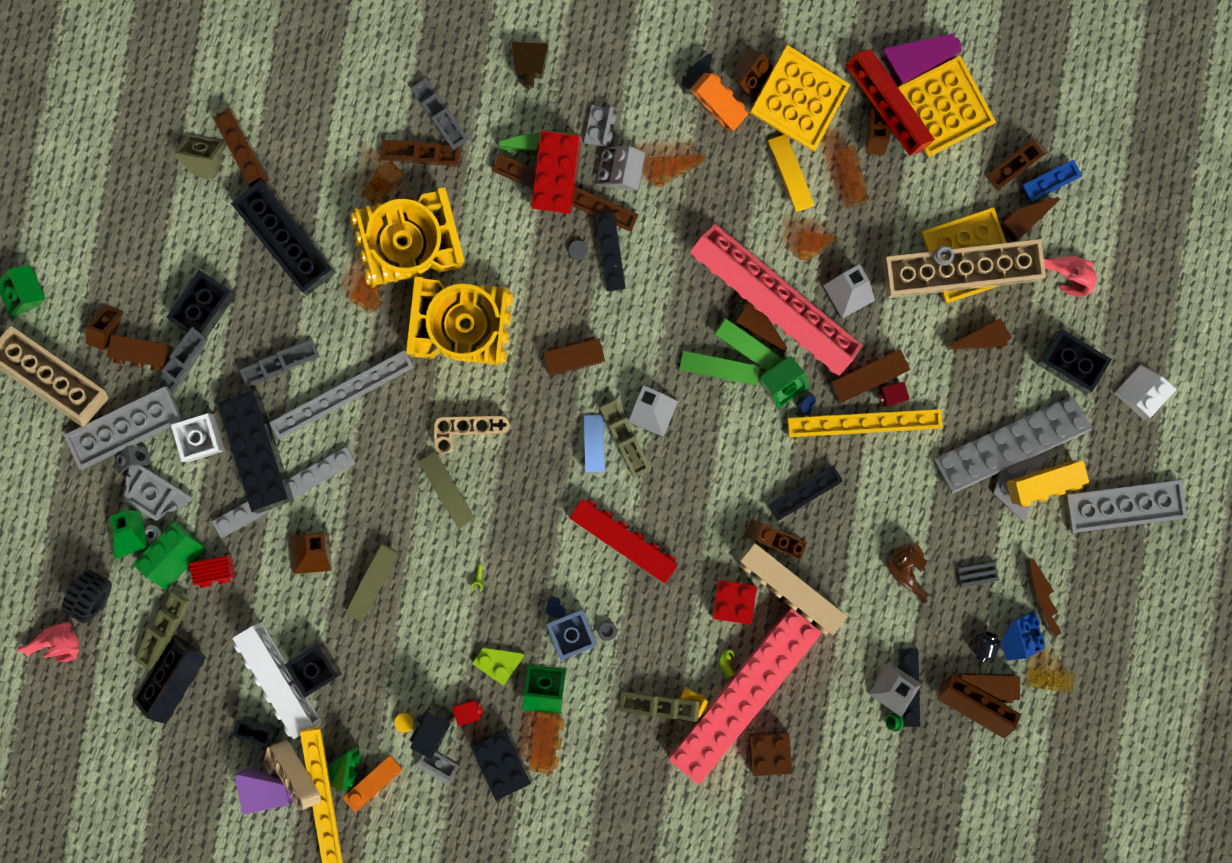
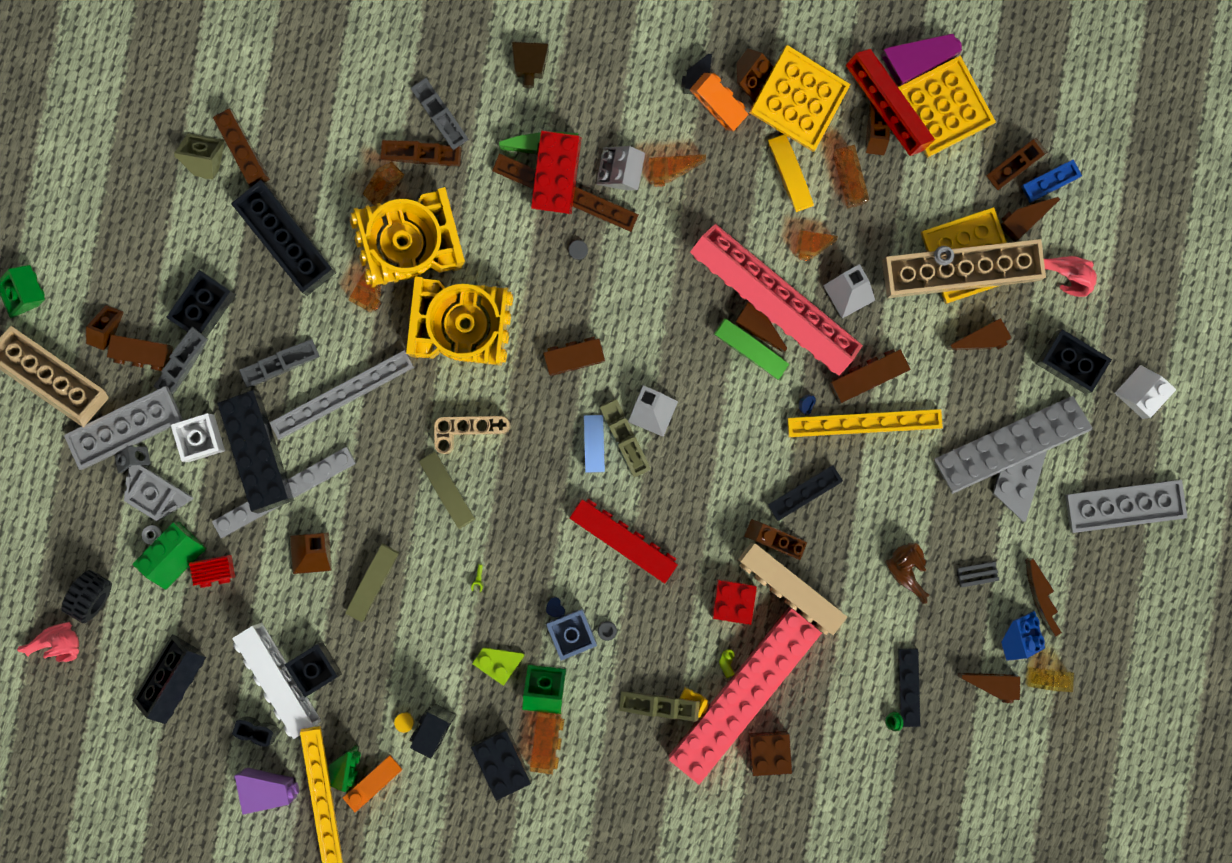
green slope [106,510,148,559] -> none
olive slope [135,591,190,670] -> none
tan beam [264,740,321,811] -> none
light grey slope [416,752,460,786] -> none
red brick [452,699,484,726] -> none
light grey bracket [584,105,617,147] -> none
black plate [595,213,626,292] -> none
bright green slope [679,351,762,386] -> none
green slope [760,356,809,409] -> none
light grey slope [869,662,921,716] -> none
dark red brick [878,382,910,407] -> none
reddish brown brick [937,674,1020,739] -> none
black head [972,631,1001,662] -> none
yellow brick [1006,460,1089,507] -> none

